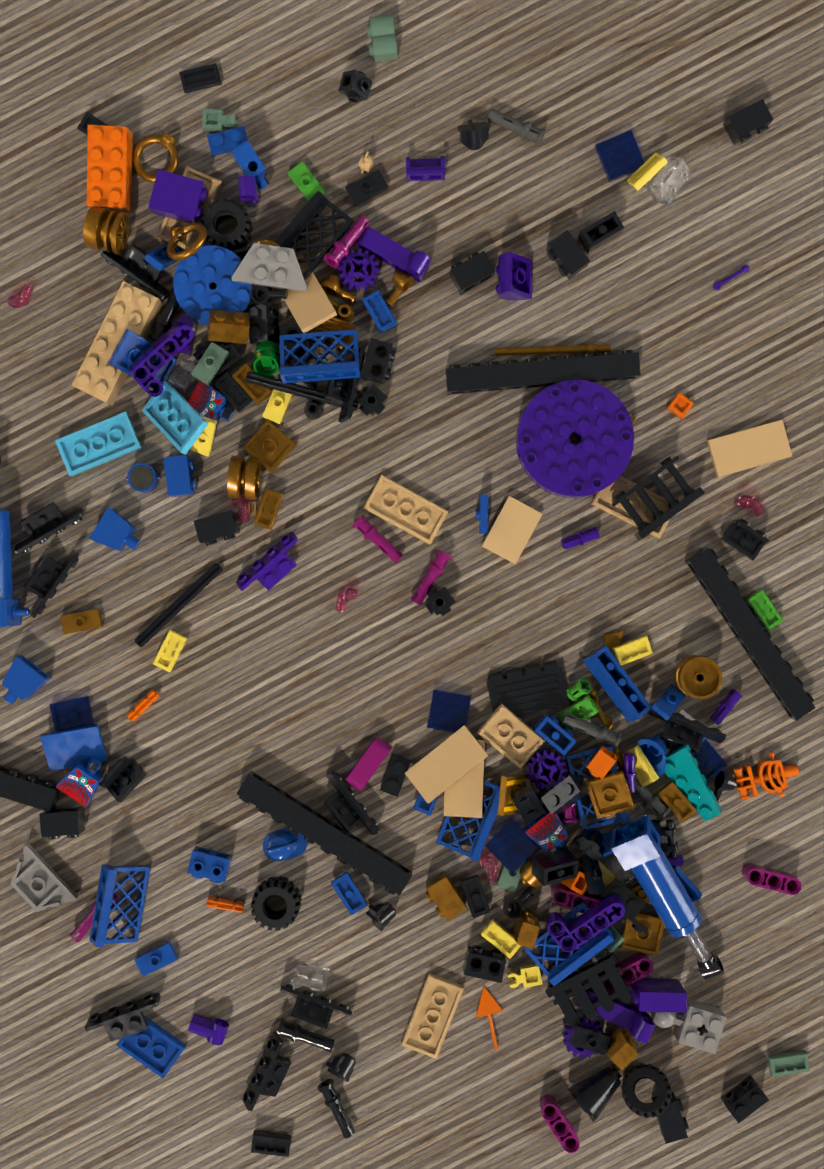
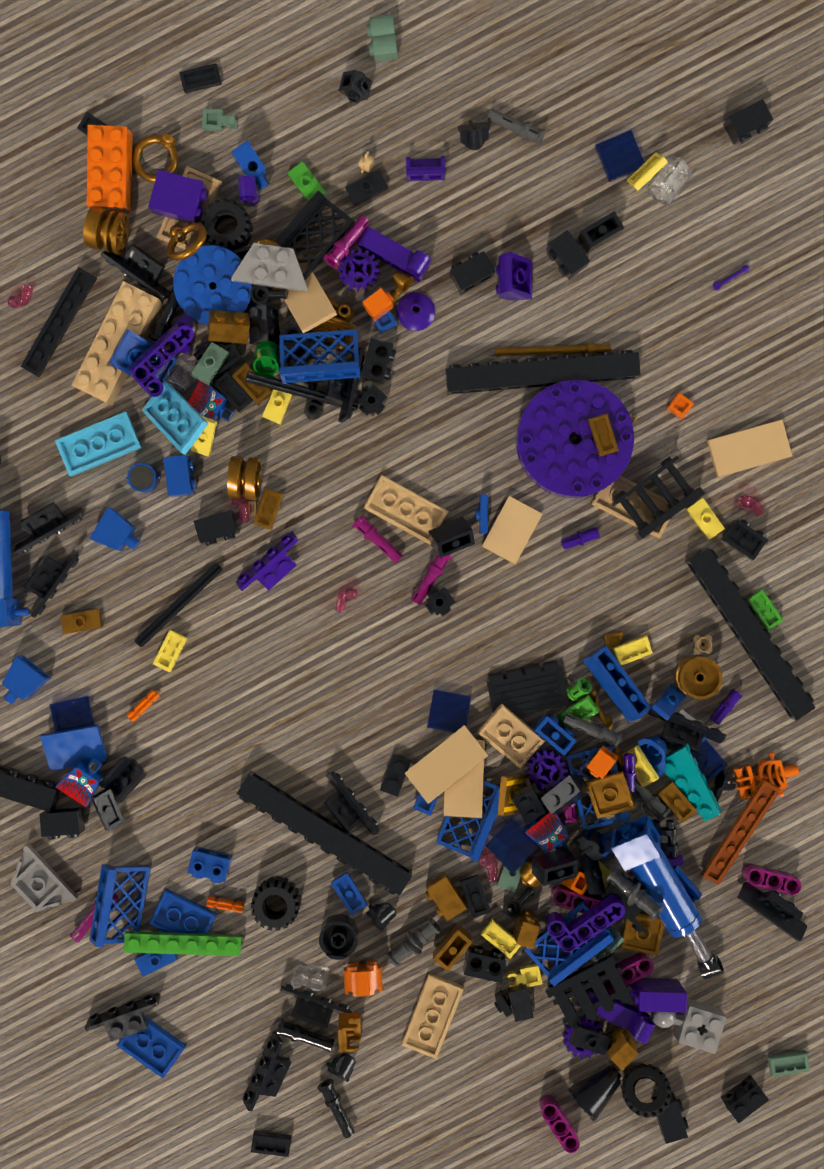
blue plate [145,242,181,271] -> none
dark purple piece [188,1013,229,1045] -> none
blue plate [207,126,248,156] -> none
pearl gold tile [243,419,297,473] -> none
blue piece [263,827,308,861] -> none
pearl gold bar [321,274,356,303] -> none
magenta beam [344,736,392,791] -> none
orange piece [476,986,503,1050] -> none
none -> black plate [20,267,97,377]
none -> black plate [91,787,124,831]
none -> bright green plate [124,931,242,956]
none -> blue tile [149,888,218,933]
none -> black brick [319,914,359,960]
none -> pearl gold hinge [338,1013,361,1053]
none -> orange brick [343,960,383,996]
none -> orange brick [362,288,394,322]
none -> dark grey piece [387,918,441,968]
none -> dark purple dish [397,293,435,331]
none -> black brick [428,517,475,558]
none -> pearl gold brick [433,923,473,972]
none -> black plate [494,990,513,1017]
none -> black tile [508,984,534,1022]
none -> pearl gold tile [587,413,619,457]
none -> dark grey piece [606,868,664,920]
none -> light yellow plate [686,498,725,540]
none -> tan plate [693,635,713,654]
none -> dark orange plate [701,778,781,885]
none -> black bracket [737,882,807,942]

